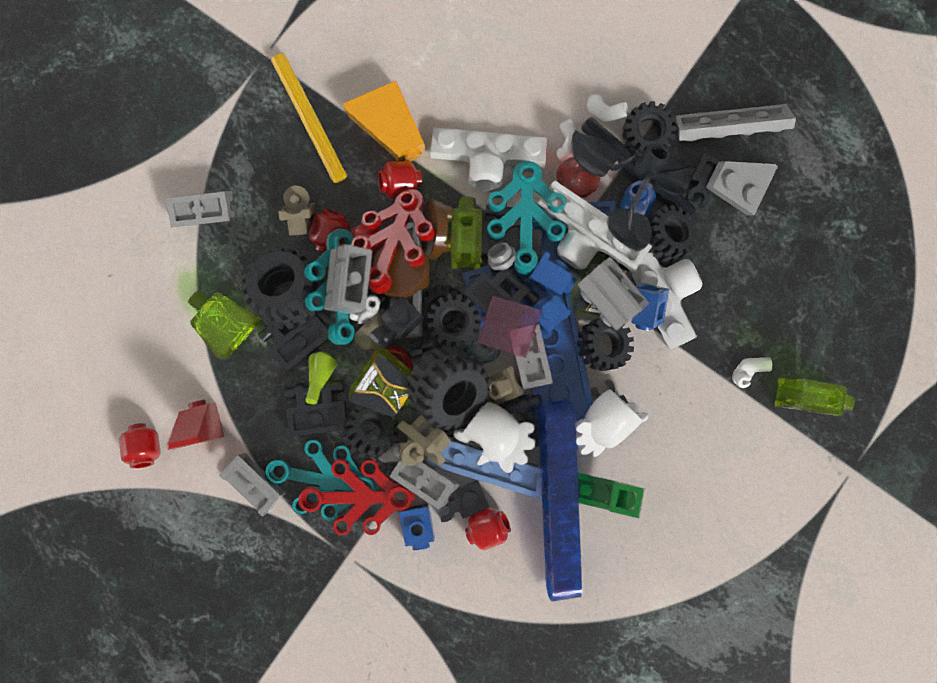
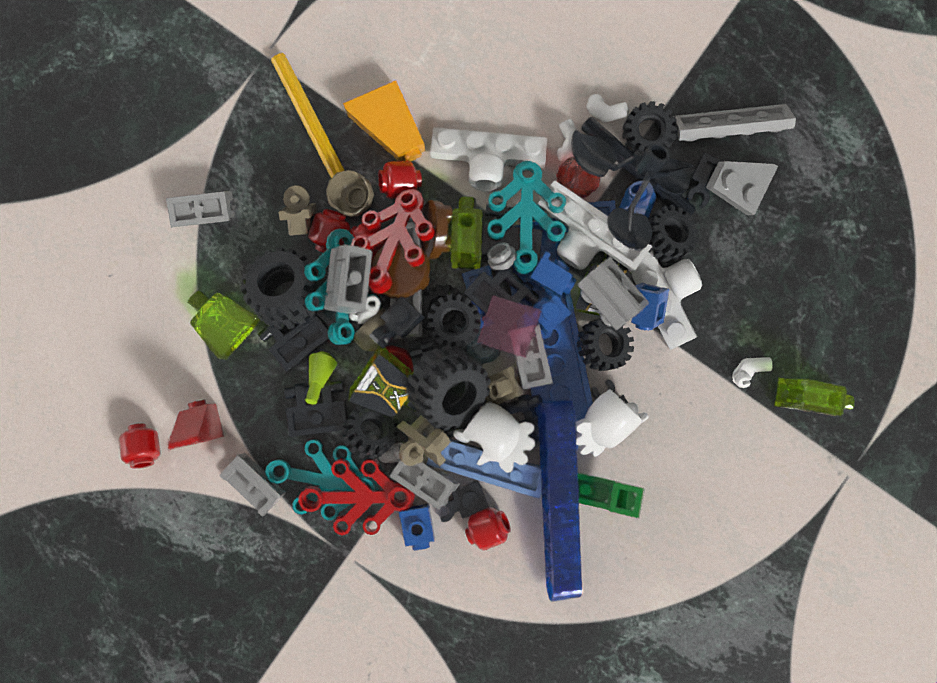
none -> dark tan hair [326,170,374,217]

